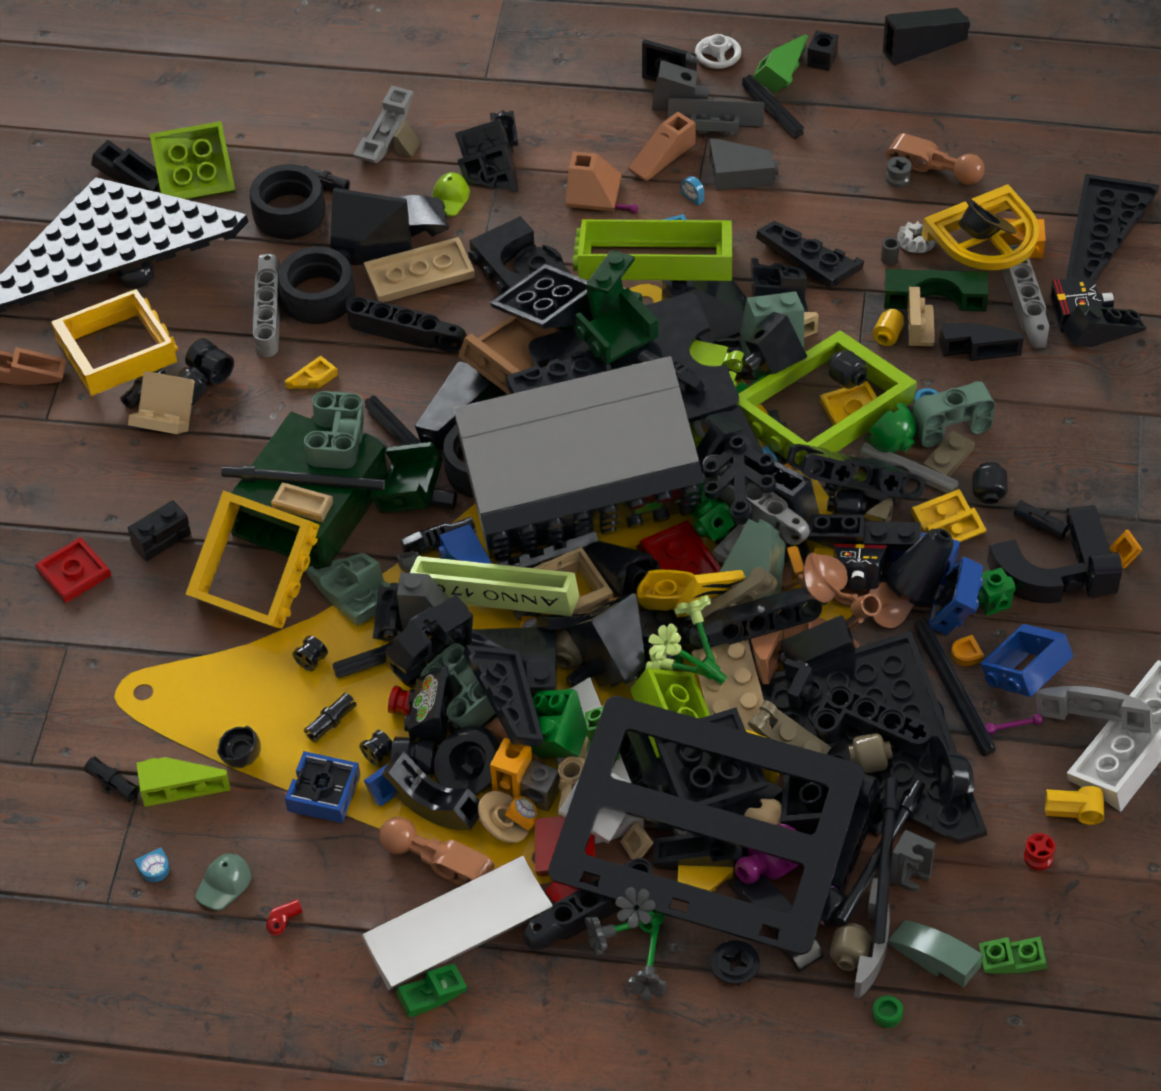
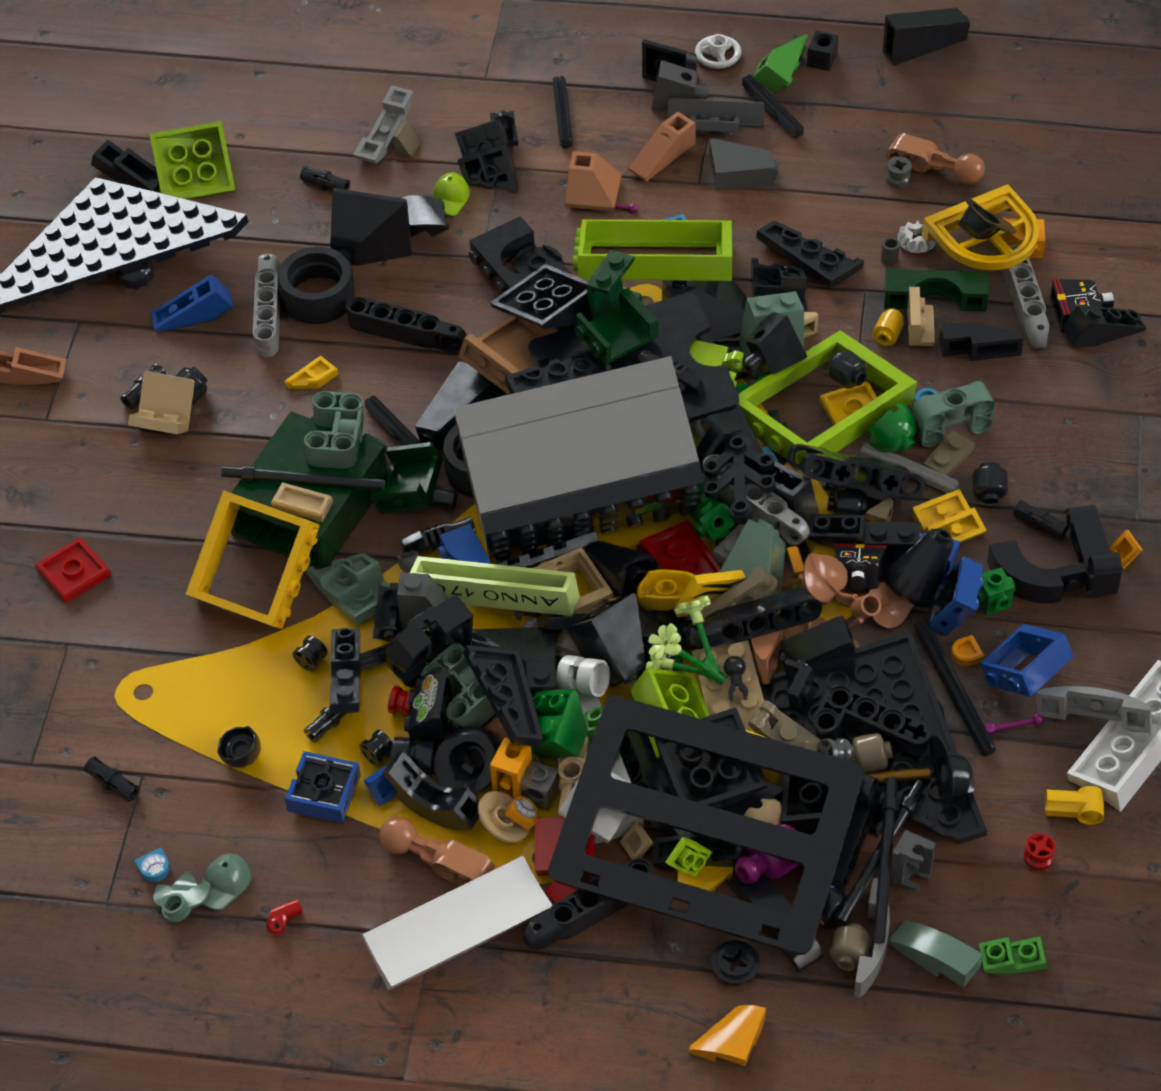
yellow window [51,289,178,396] -> none
black brick [127,500,191,561] -> none
lime slope [136,757,231,807] -> none
black wheel [185,338,234,385] -> none
black tyre [250,164,325,239] -> none
tan plate [364,237,475,302] -> none
green slope [396,963,467,1018] -> none
dark grey plant [584,887,667,1001] -> none
dark azure tile [681,176,705,206] -> none
green tile [872,995,903,1028] -> none
black wing [1066,174,1159,282] -> none
none -> blue slope [151,274,233,332]
none -> sand green plate [153,871,211,922]
none -> black slope [330,628,361,713]
none -> black axle [553,76,573,148]
none -> white wheel [556,655,610,697]
none -> lime slope [666,837,712,877]
none -> light orange slope [689,1005,766,1066]
none -> black arm [723,656,748,701]
none -> dark grey wheel [816,738,853,761]
none -> pearl gold bar [864,767,931,784]

